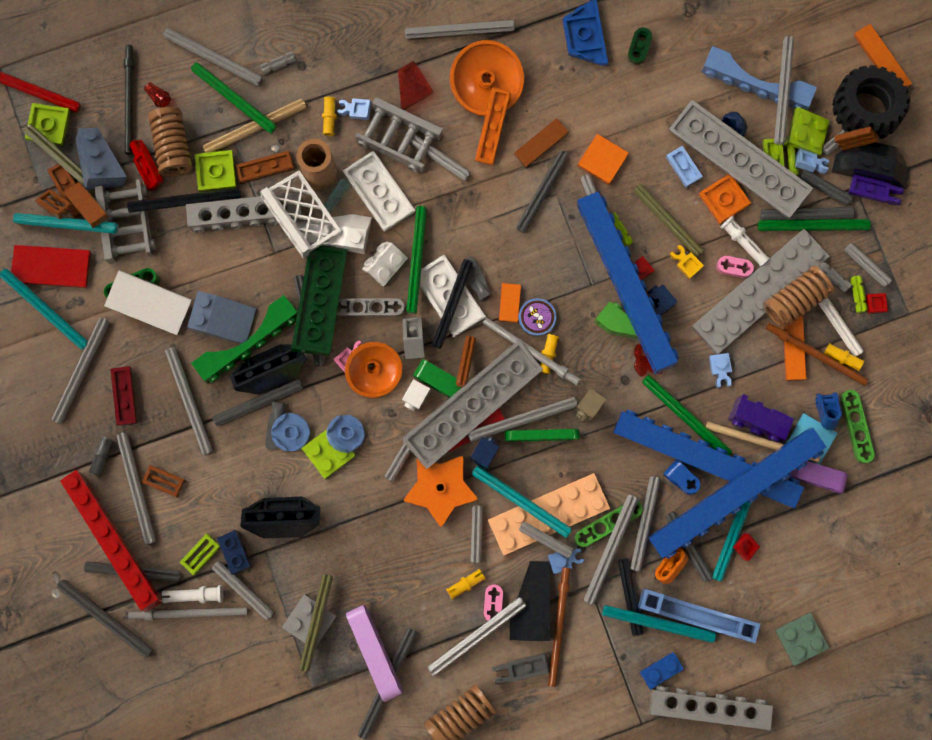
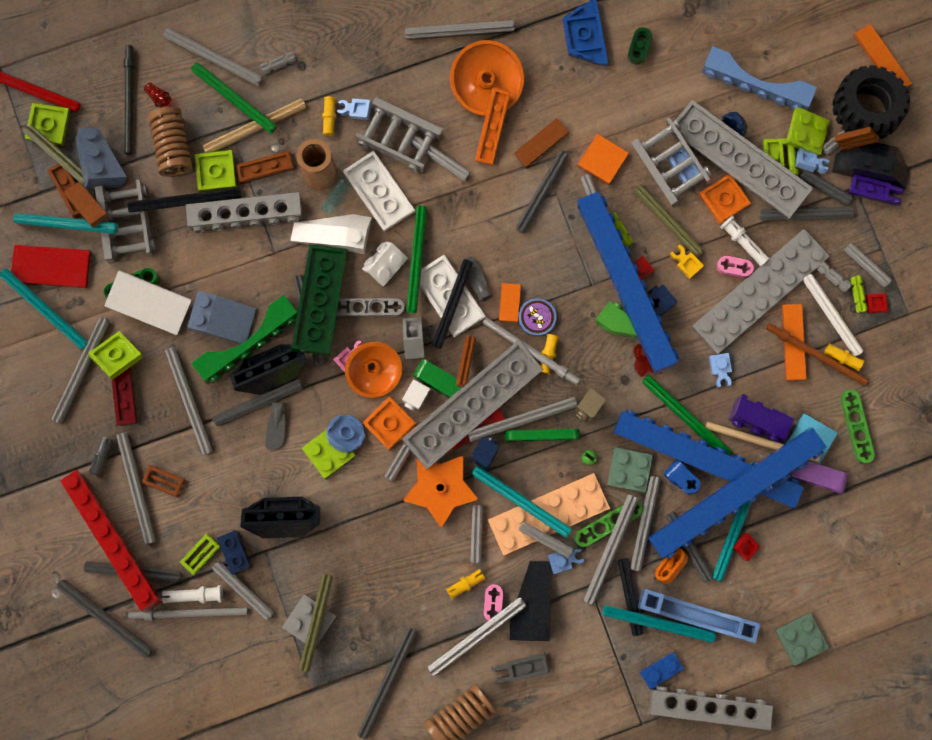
dark orange tile [35,189,75,220] -> none
red hinge [129,139,163,191] -> none
white fence [260,170,341,258] -> none
medium blue tile [271,413,310,451] -> none
lavender beam [346,605,403,702] -> none
clear red wing [398,61,433,110] -> none
dark orange bar [548,567,570,687] -> none
green axle [757,219,871,231] -> none
medium nougat piece [763,265,835,330] -> none
light grey axle [774,36,794,145] -> none
blue piece [815,392,842,430] -> none
none -> lime plate [88,331,143,380]
none -> orange tile [363,397,417,451]
none -> bright green hinge [581,450,597,466]
none -> sand green plate [607,447,653,493]
none -> light grey fence [631,117,712,207]

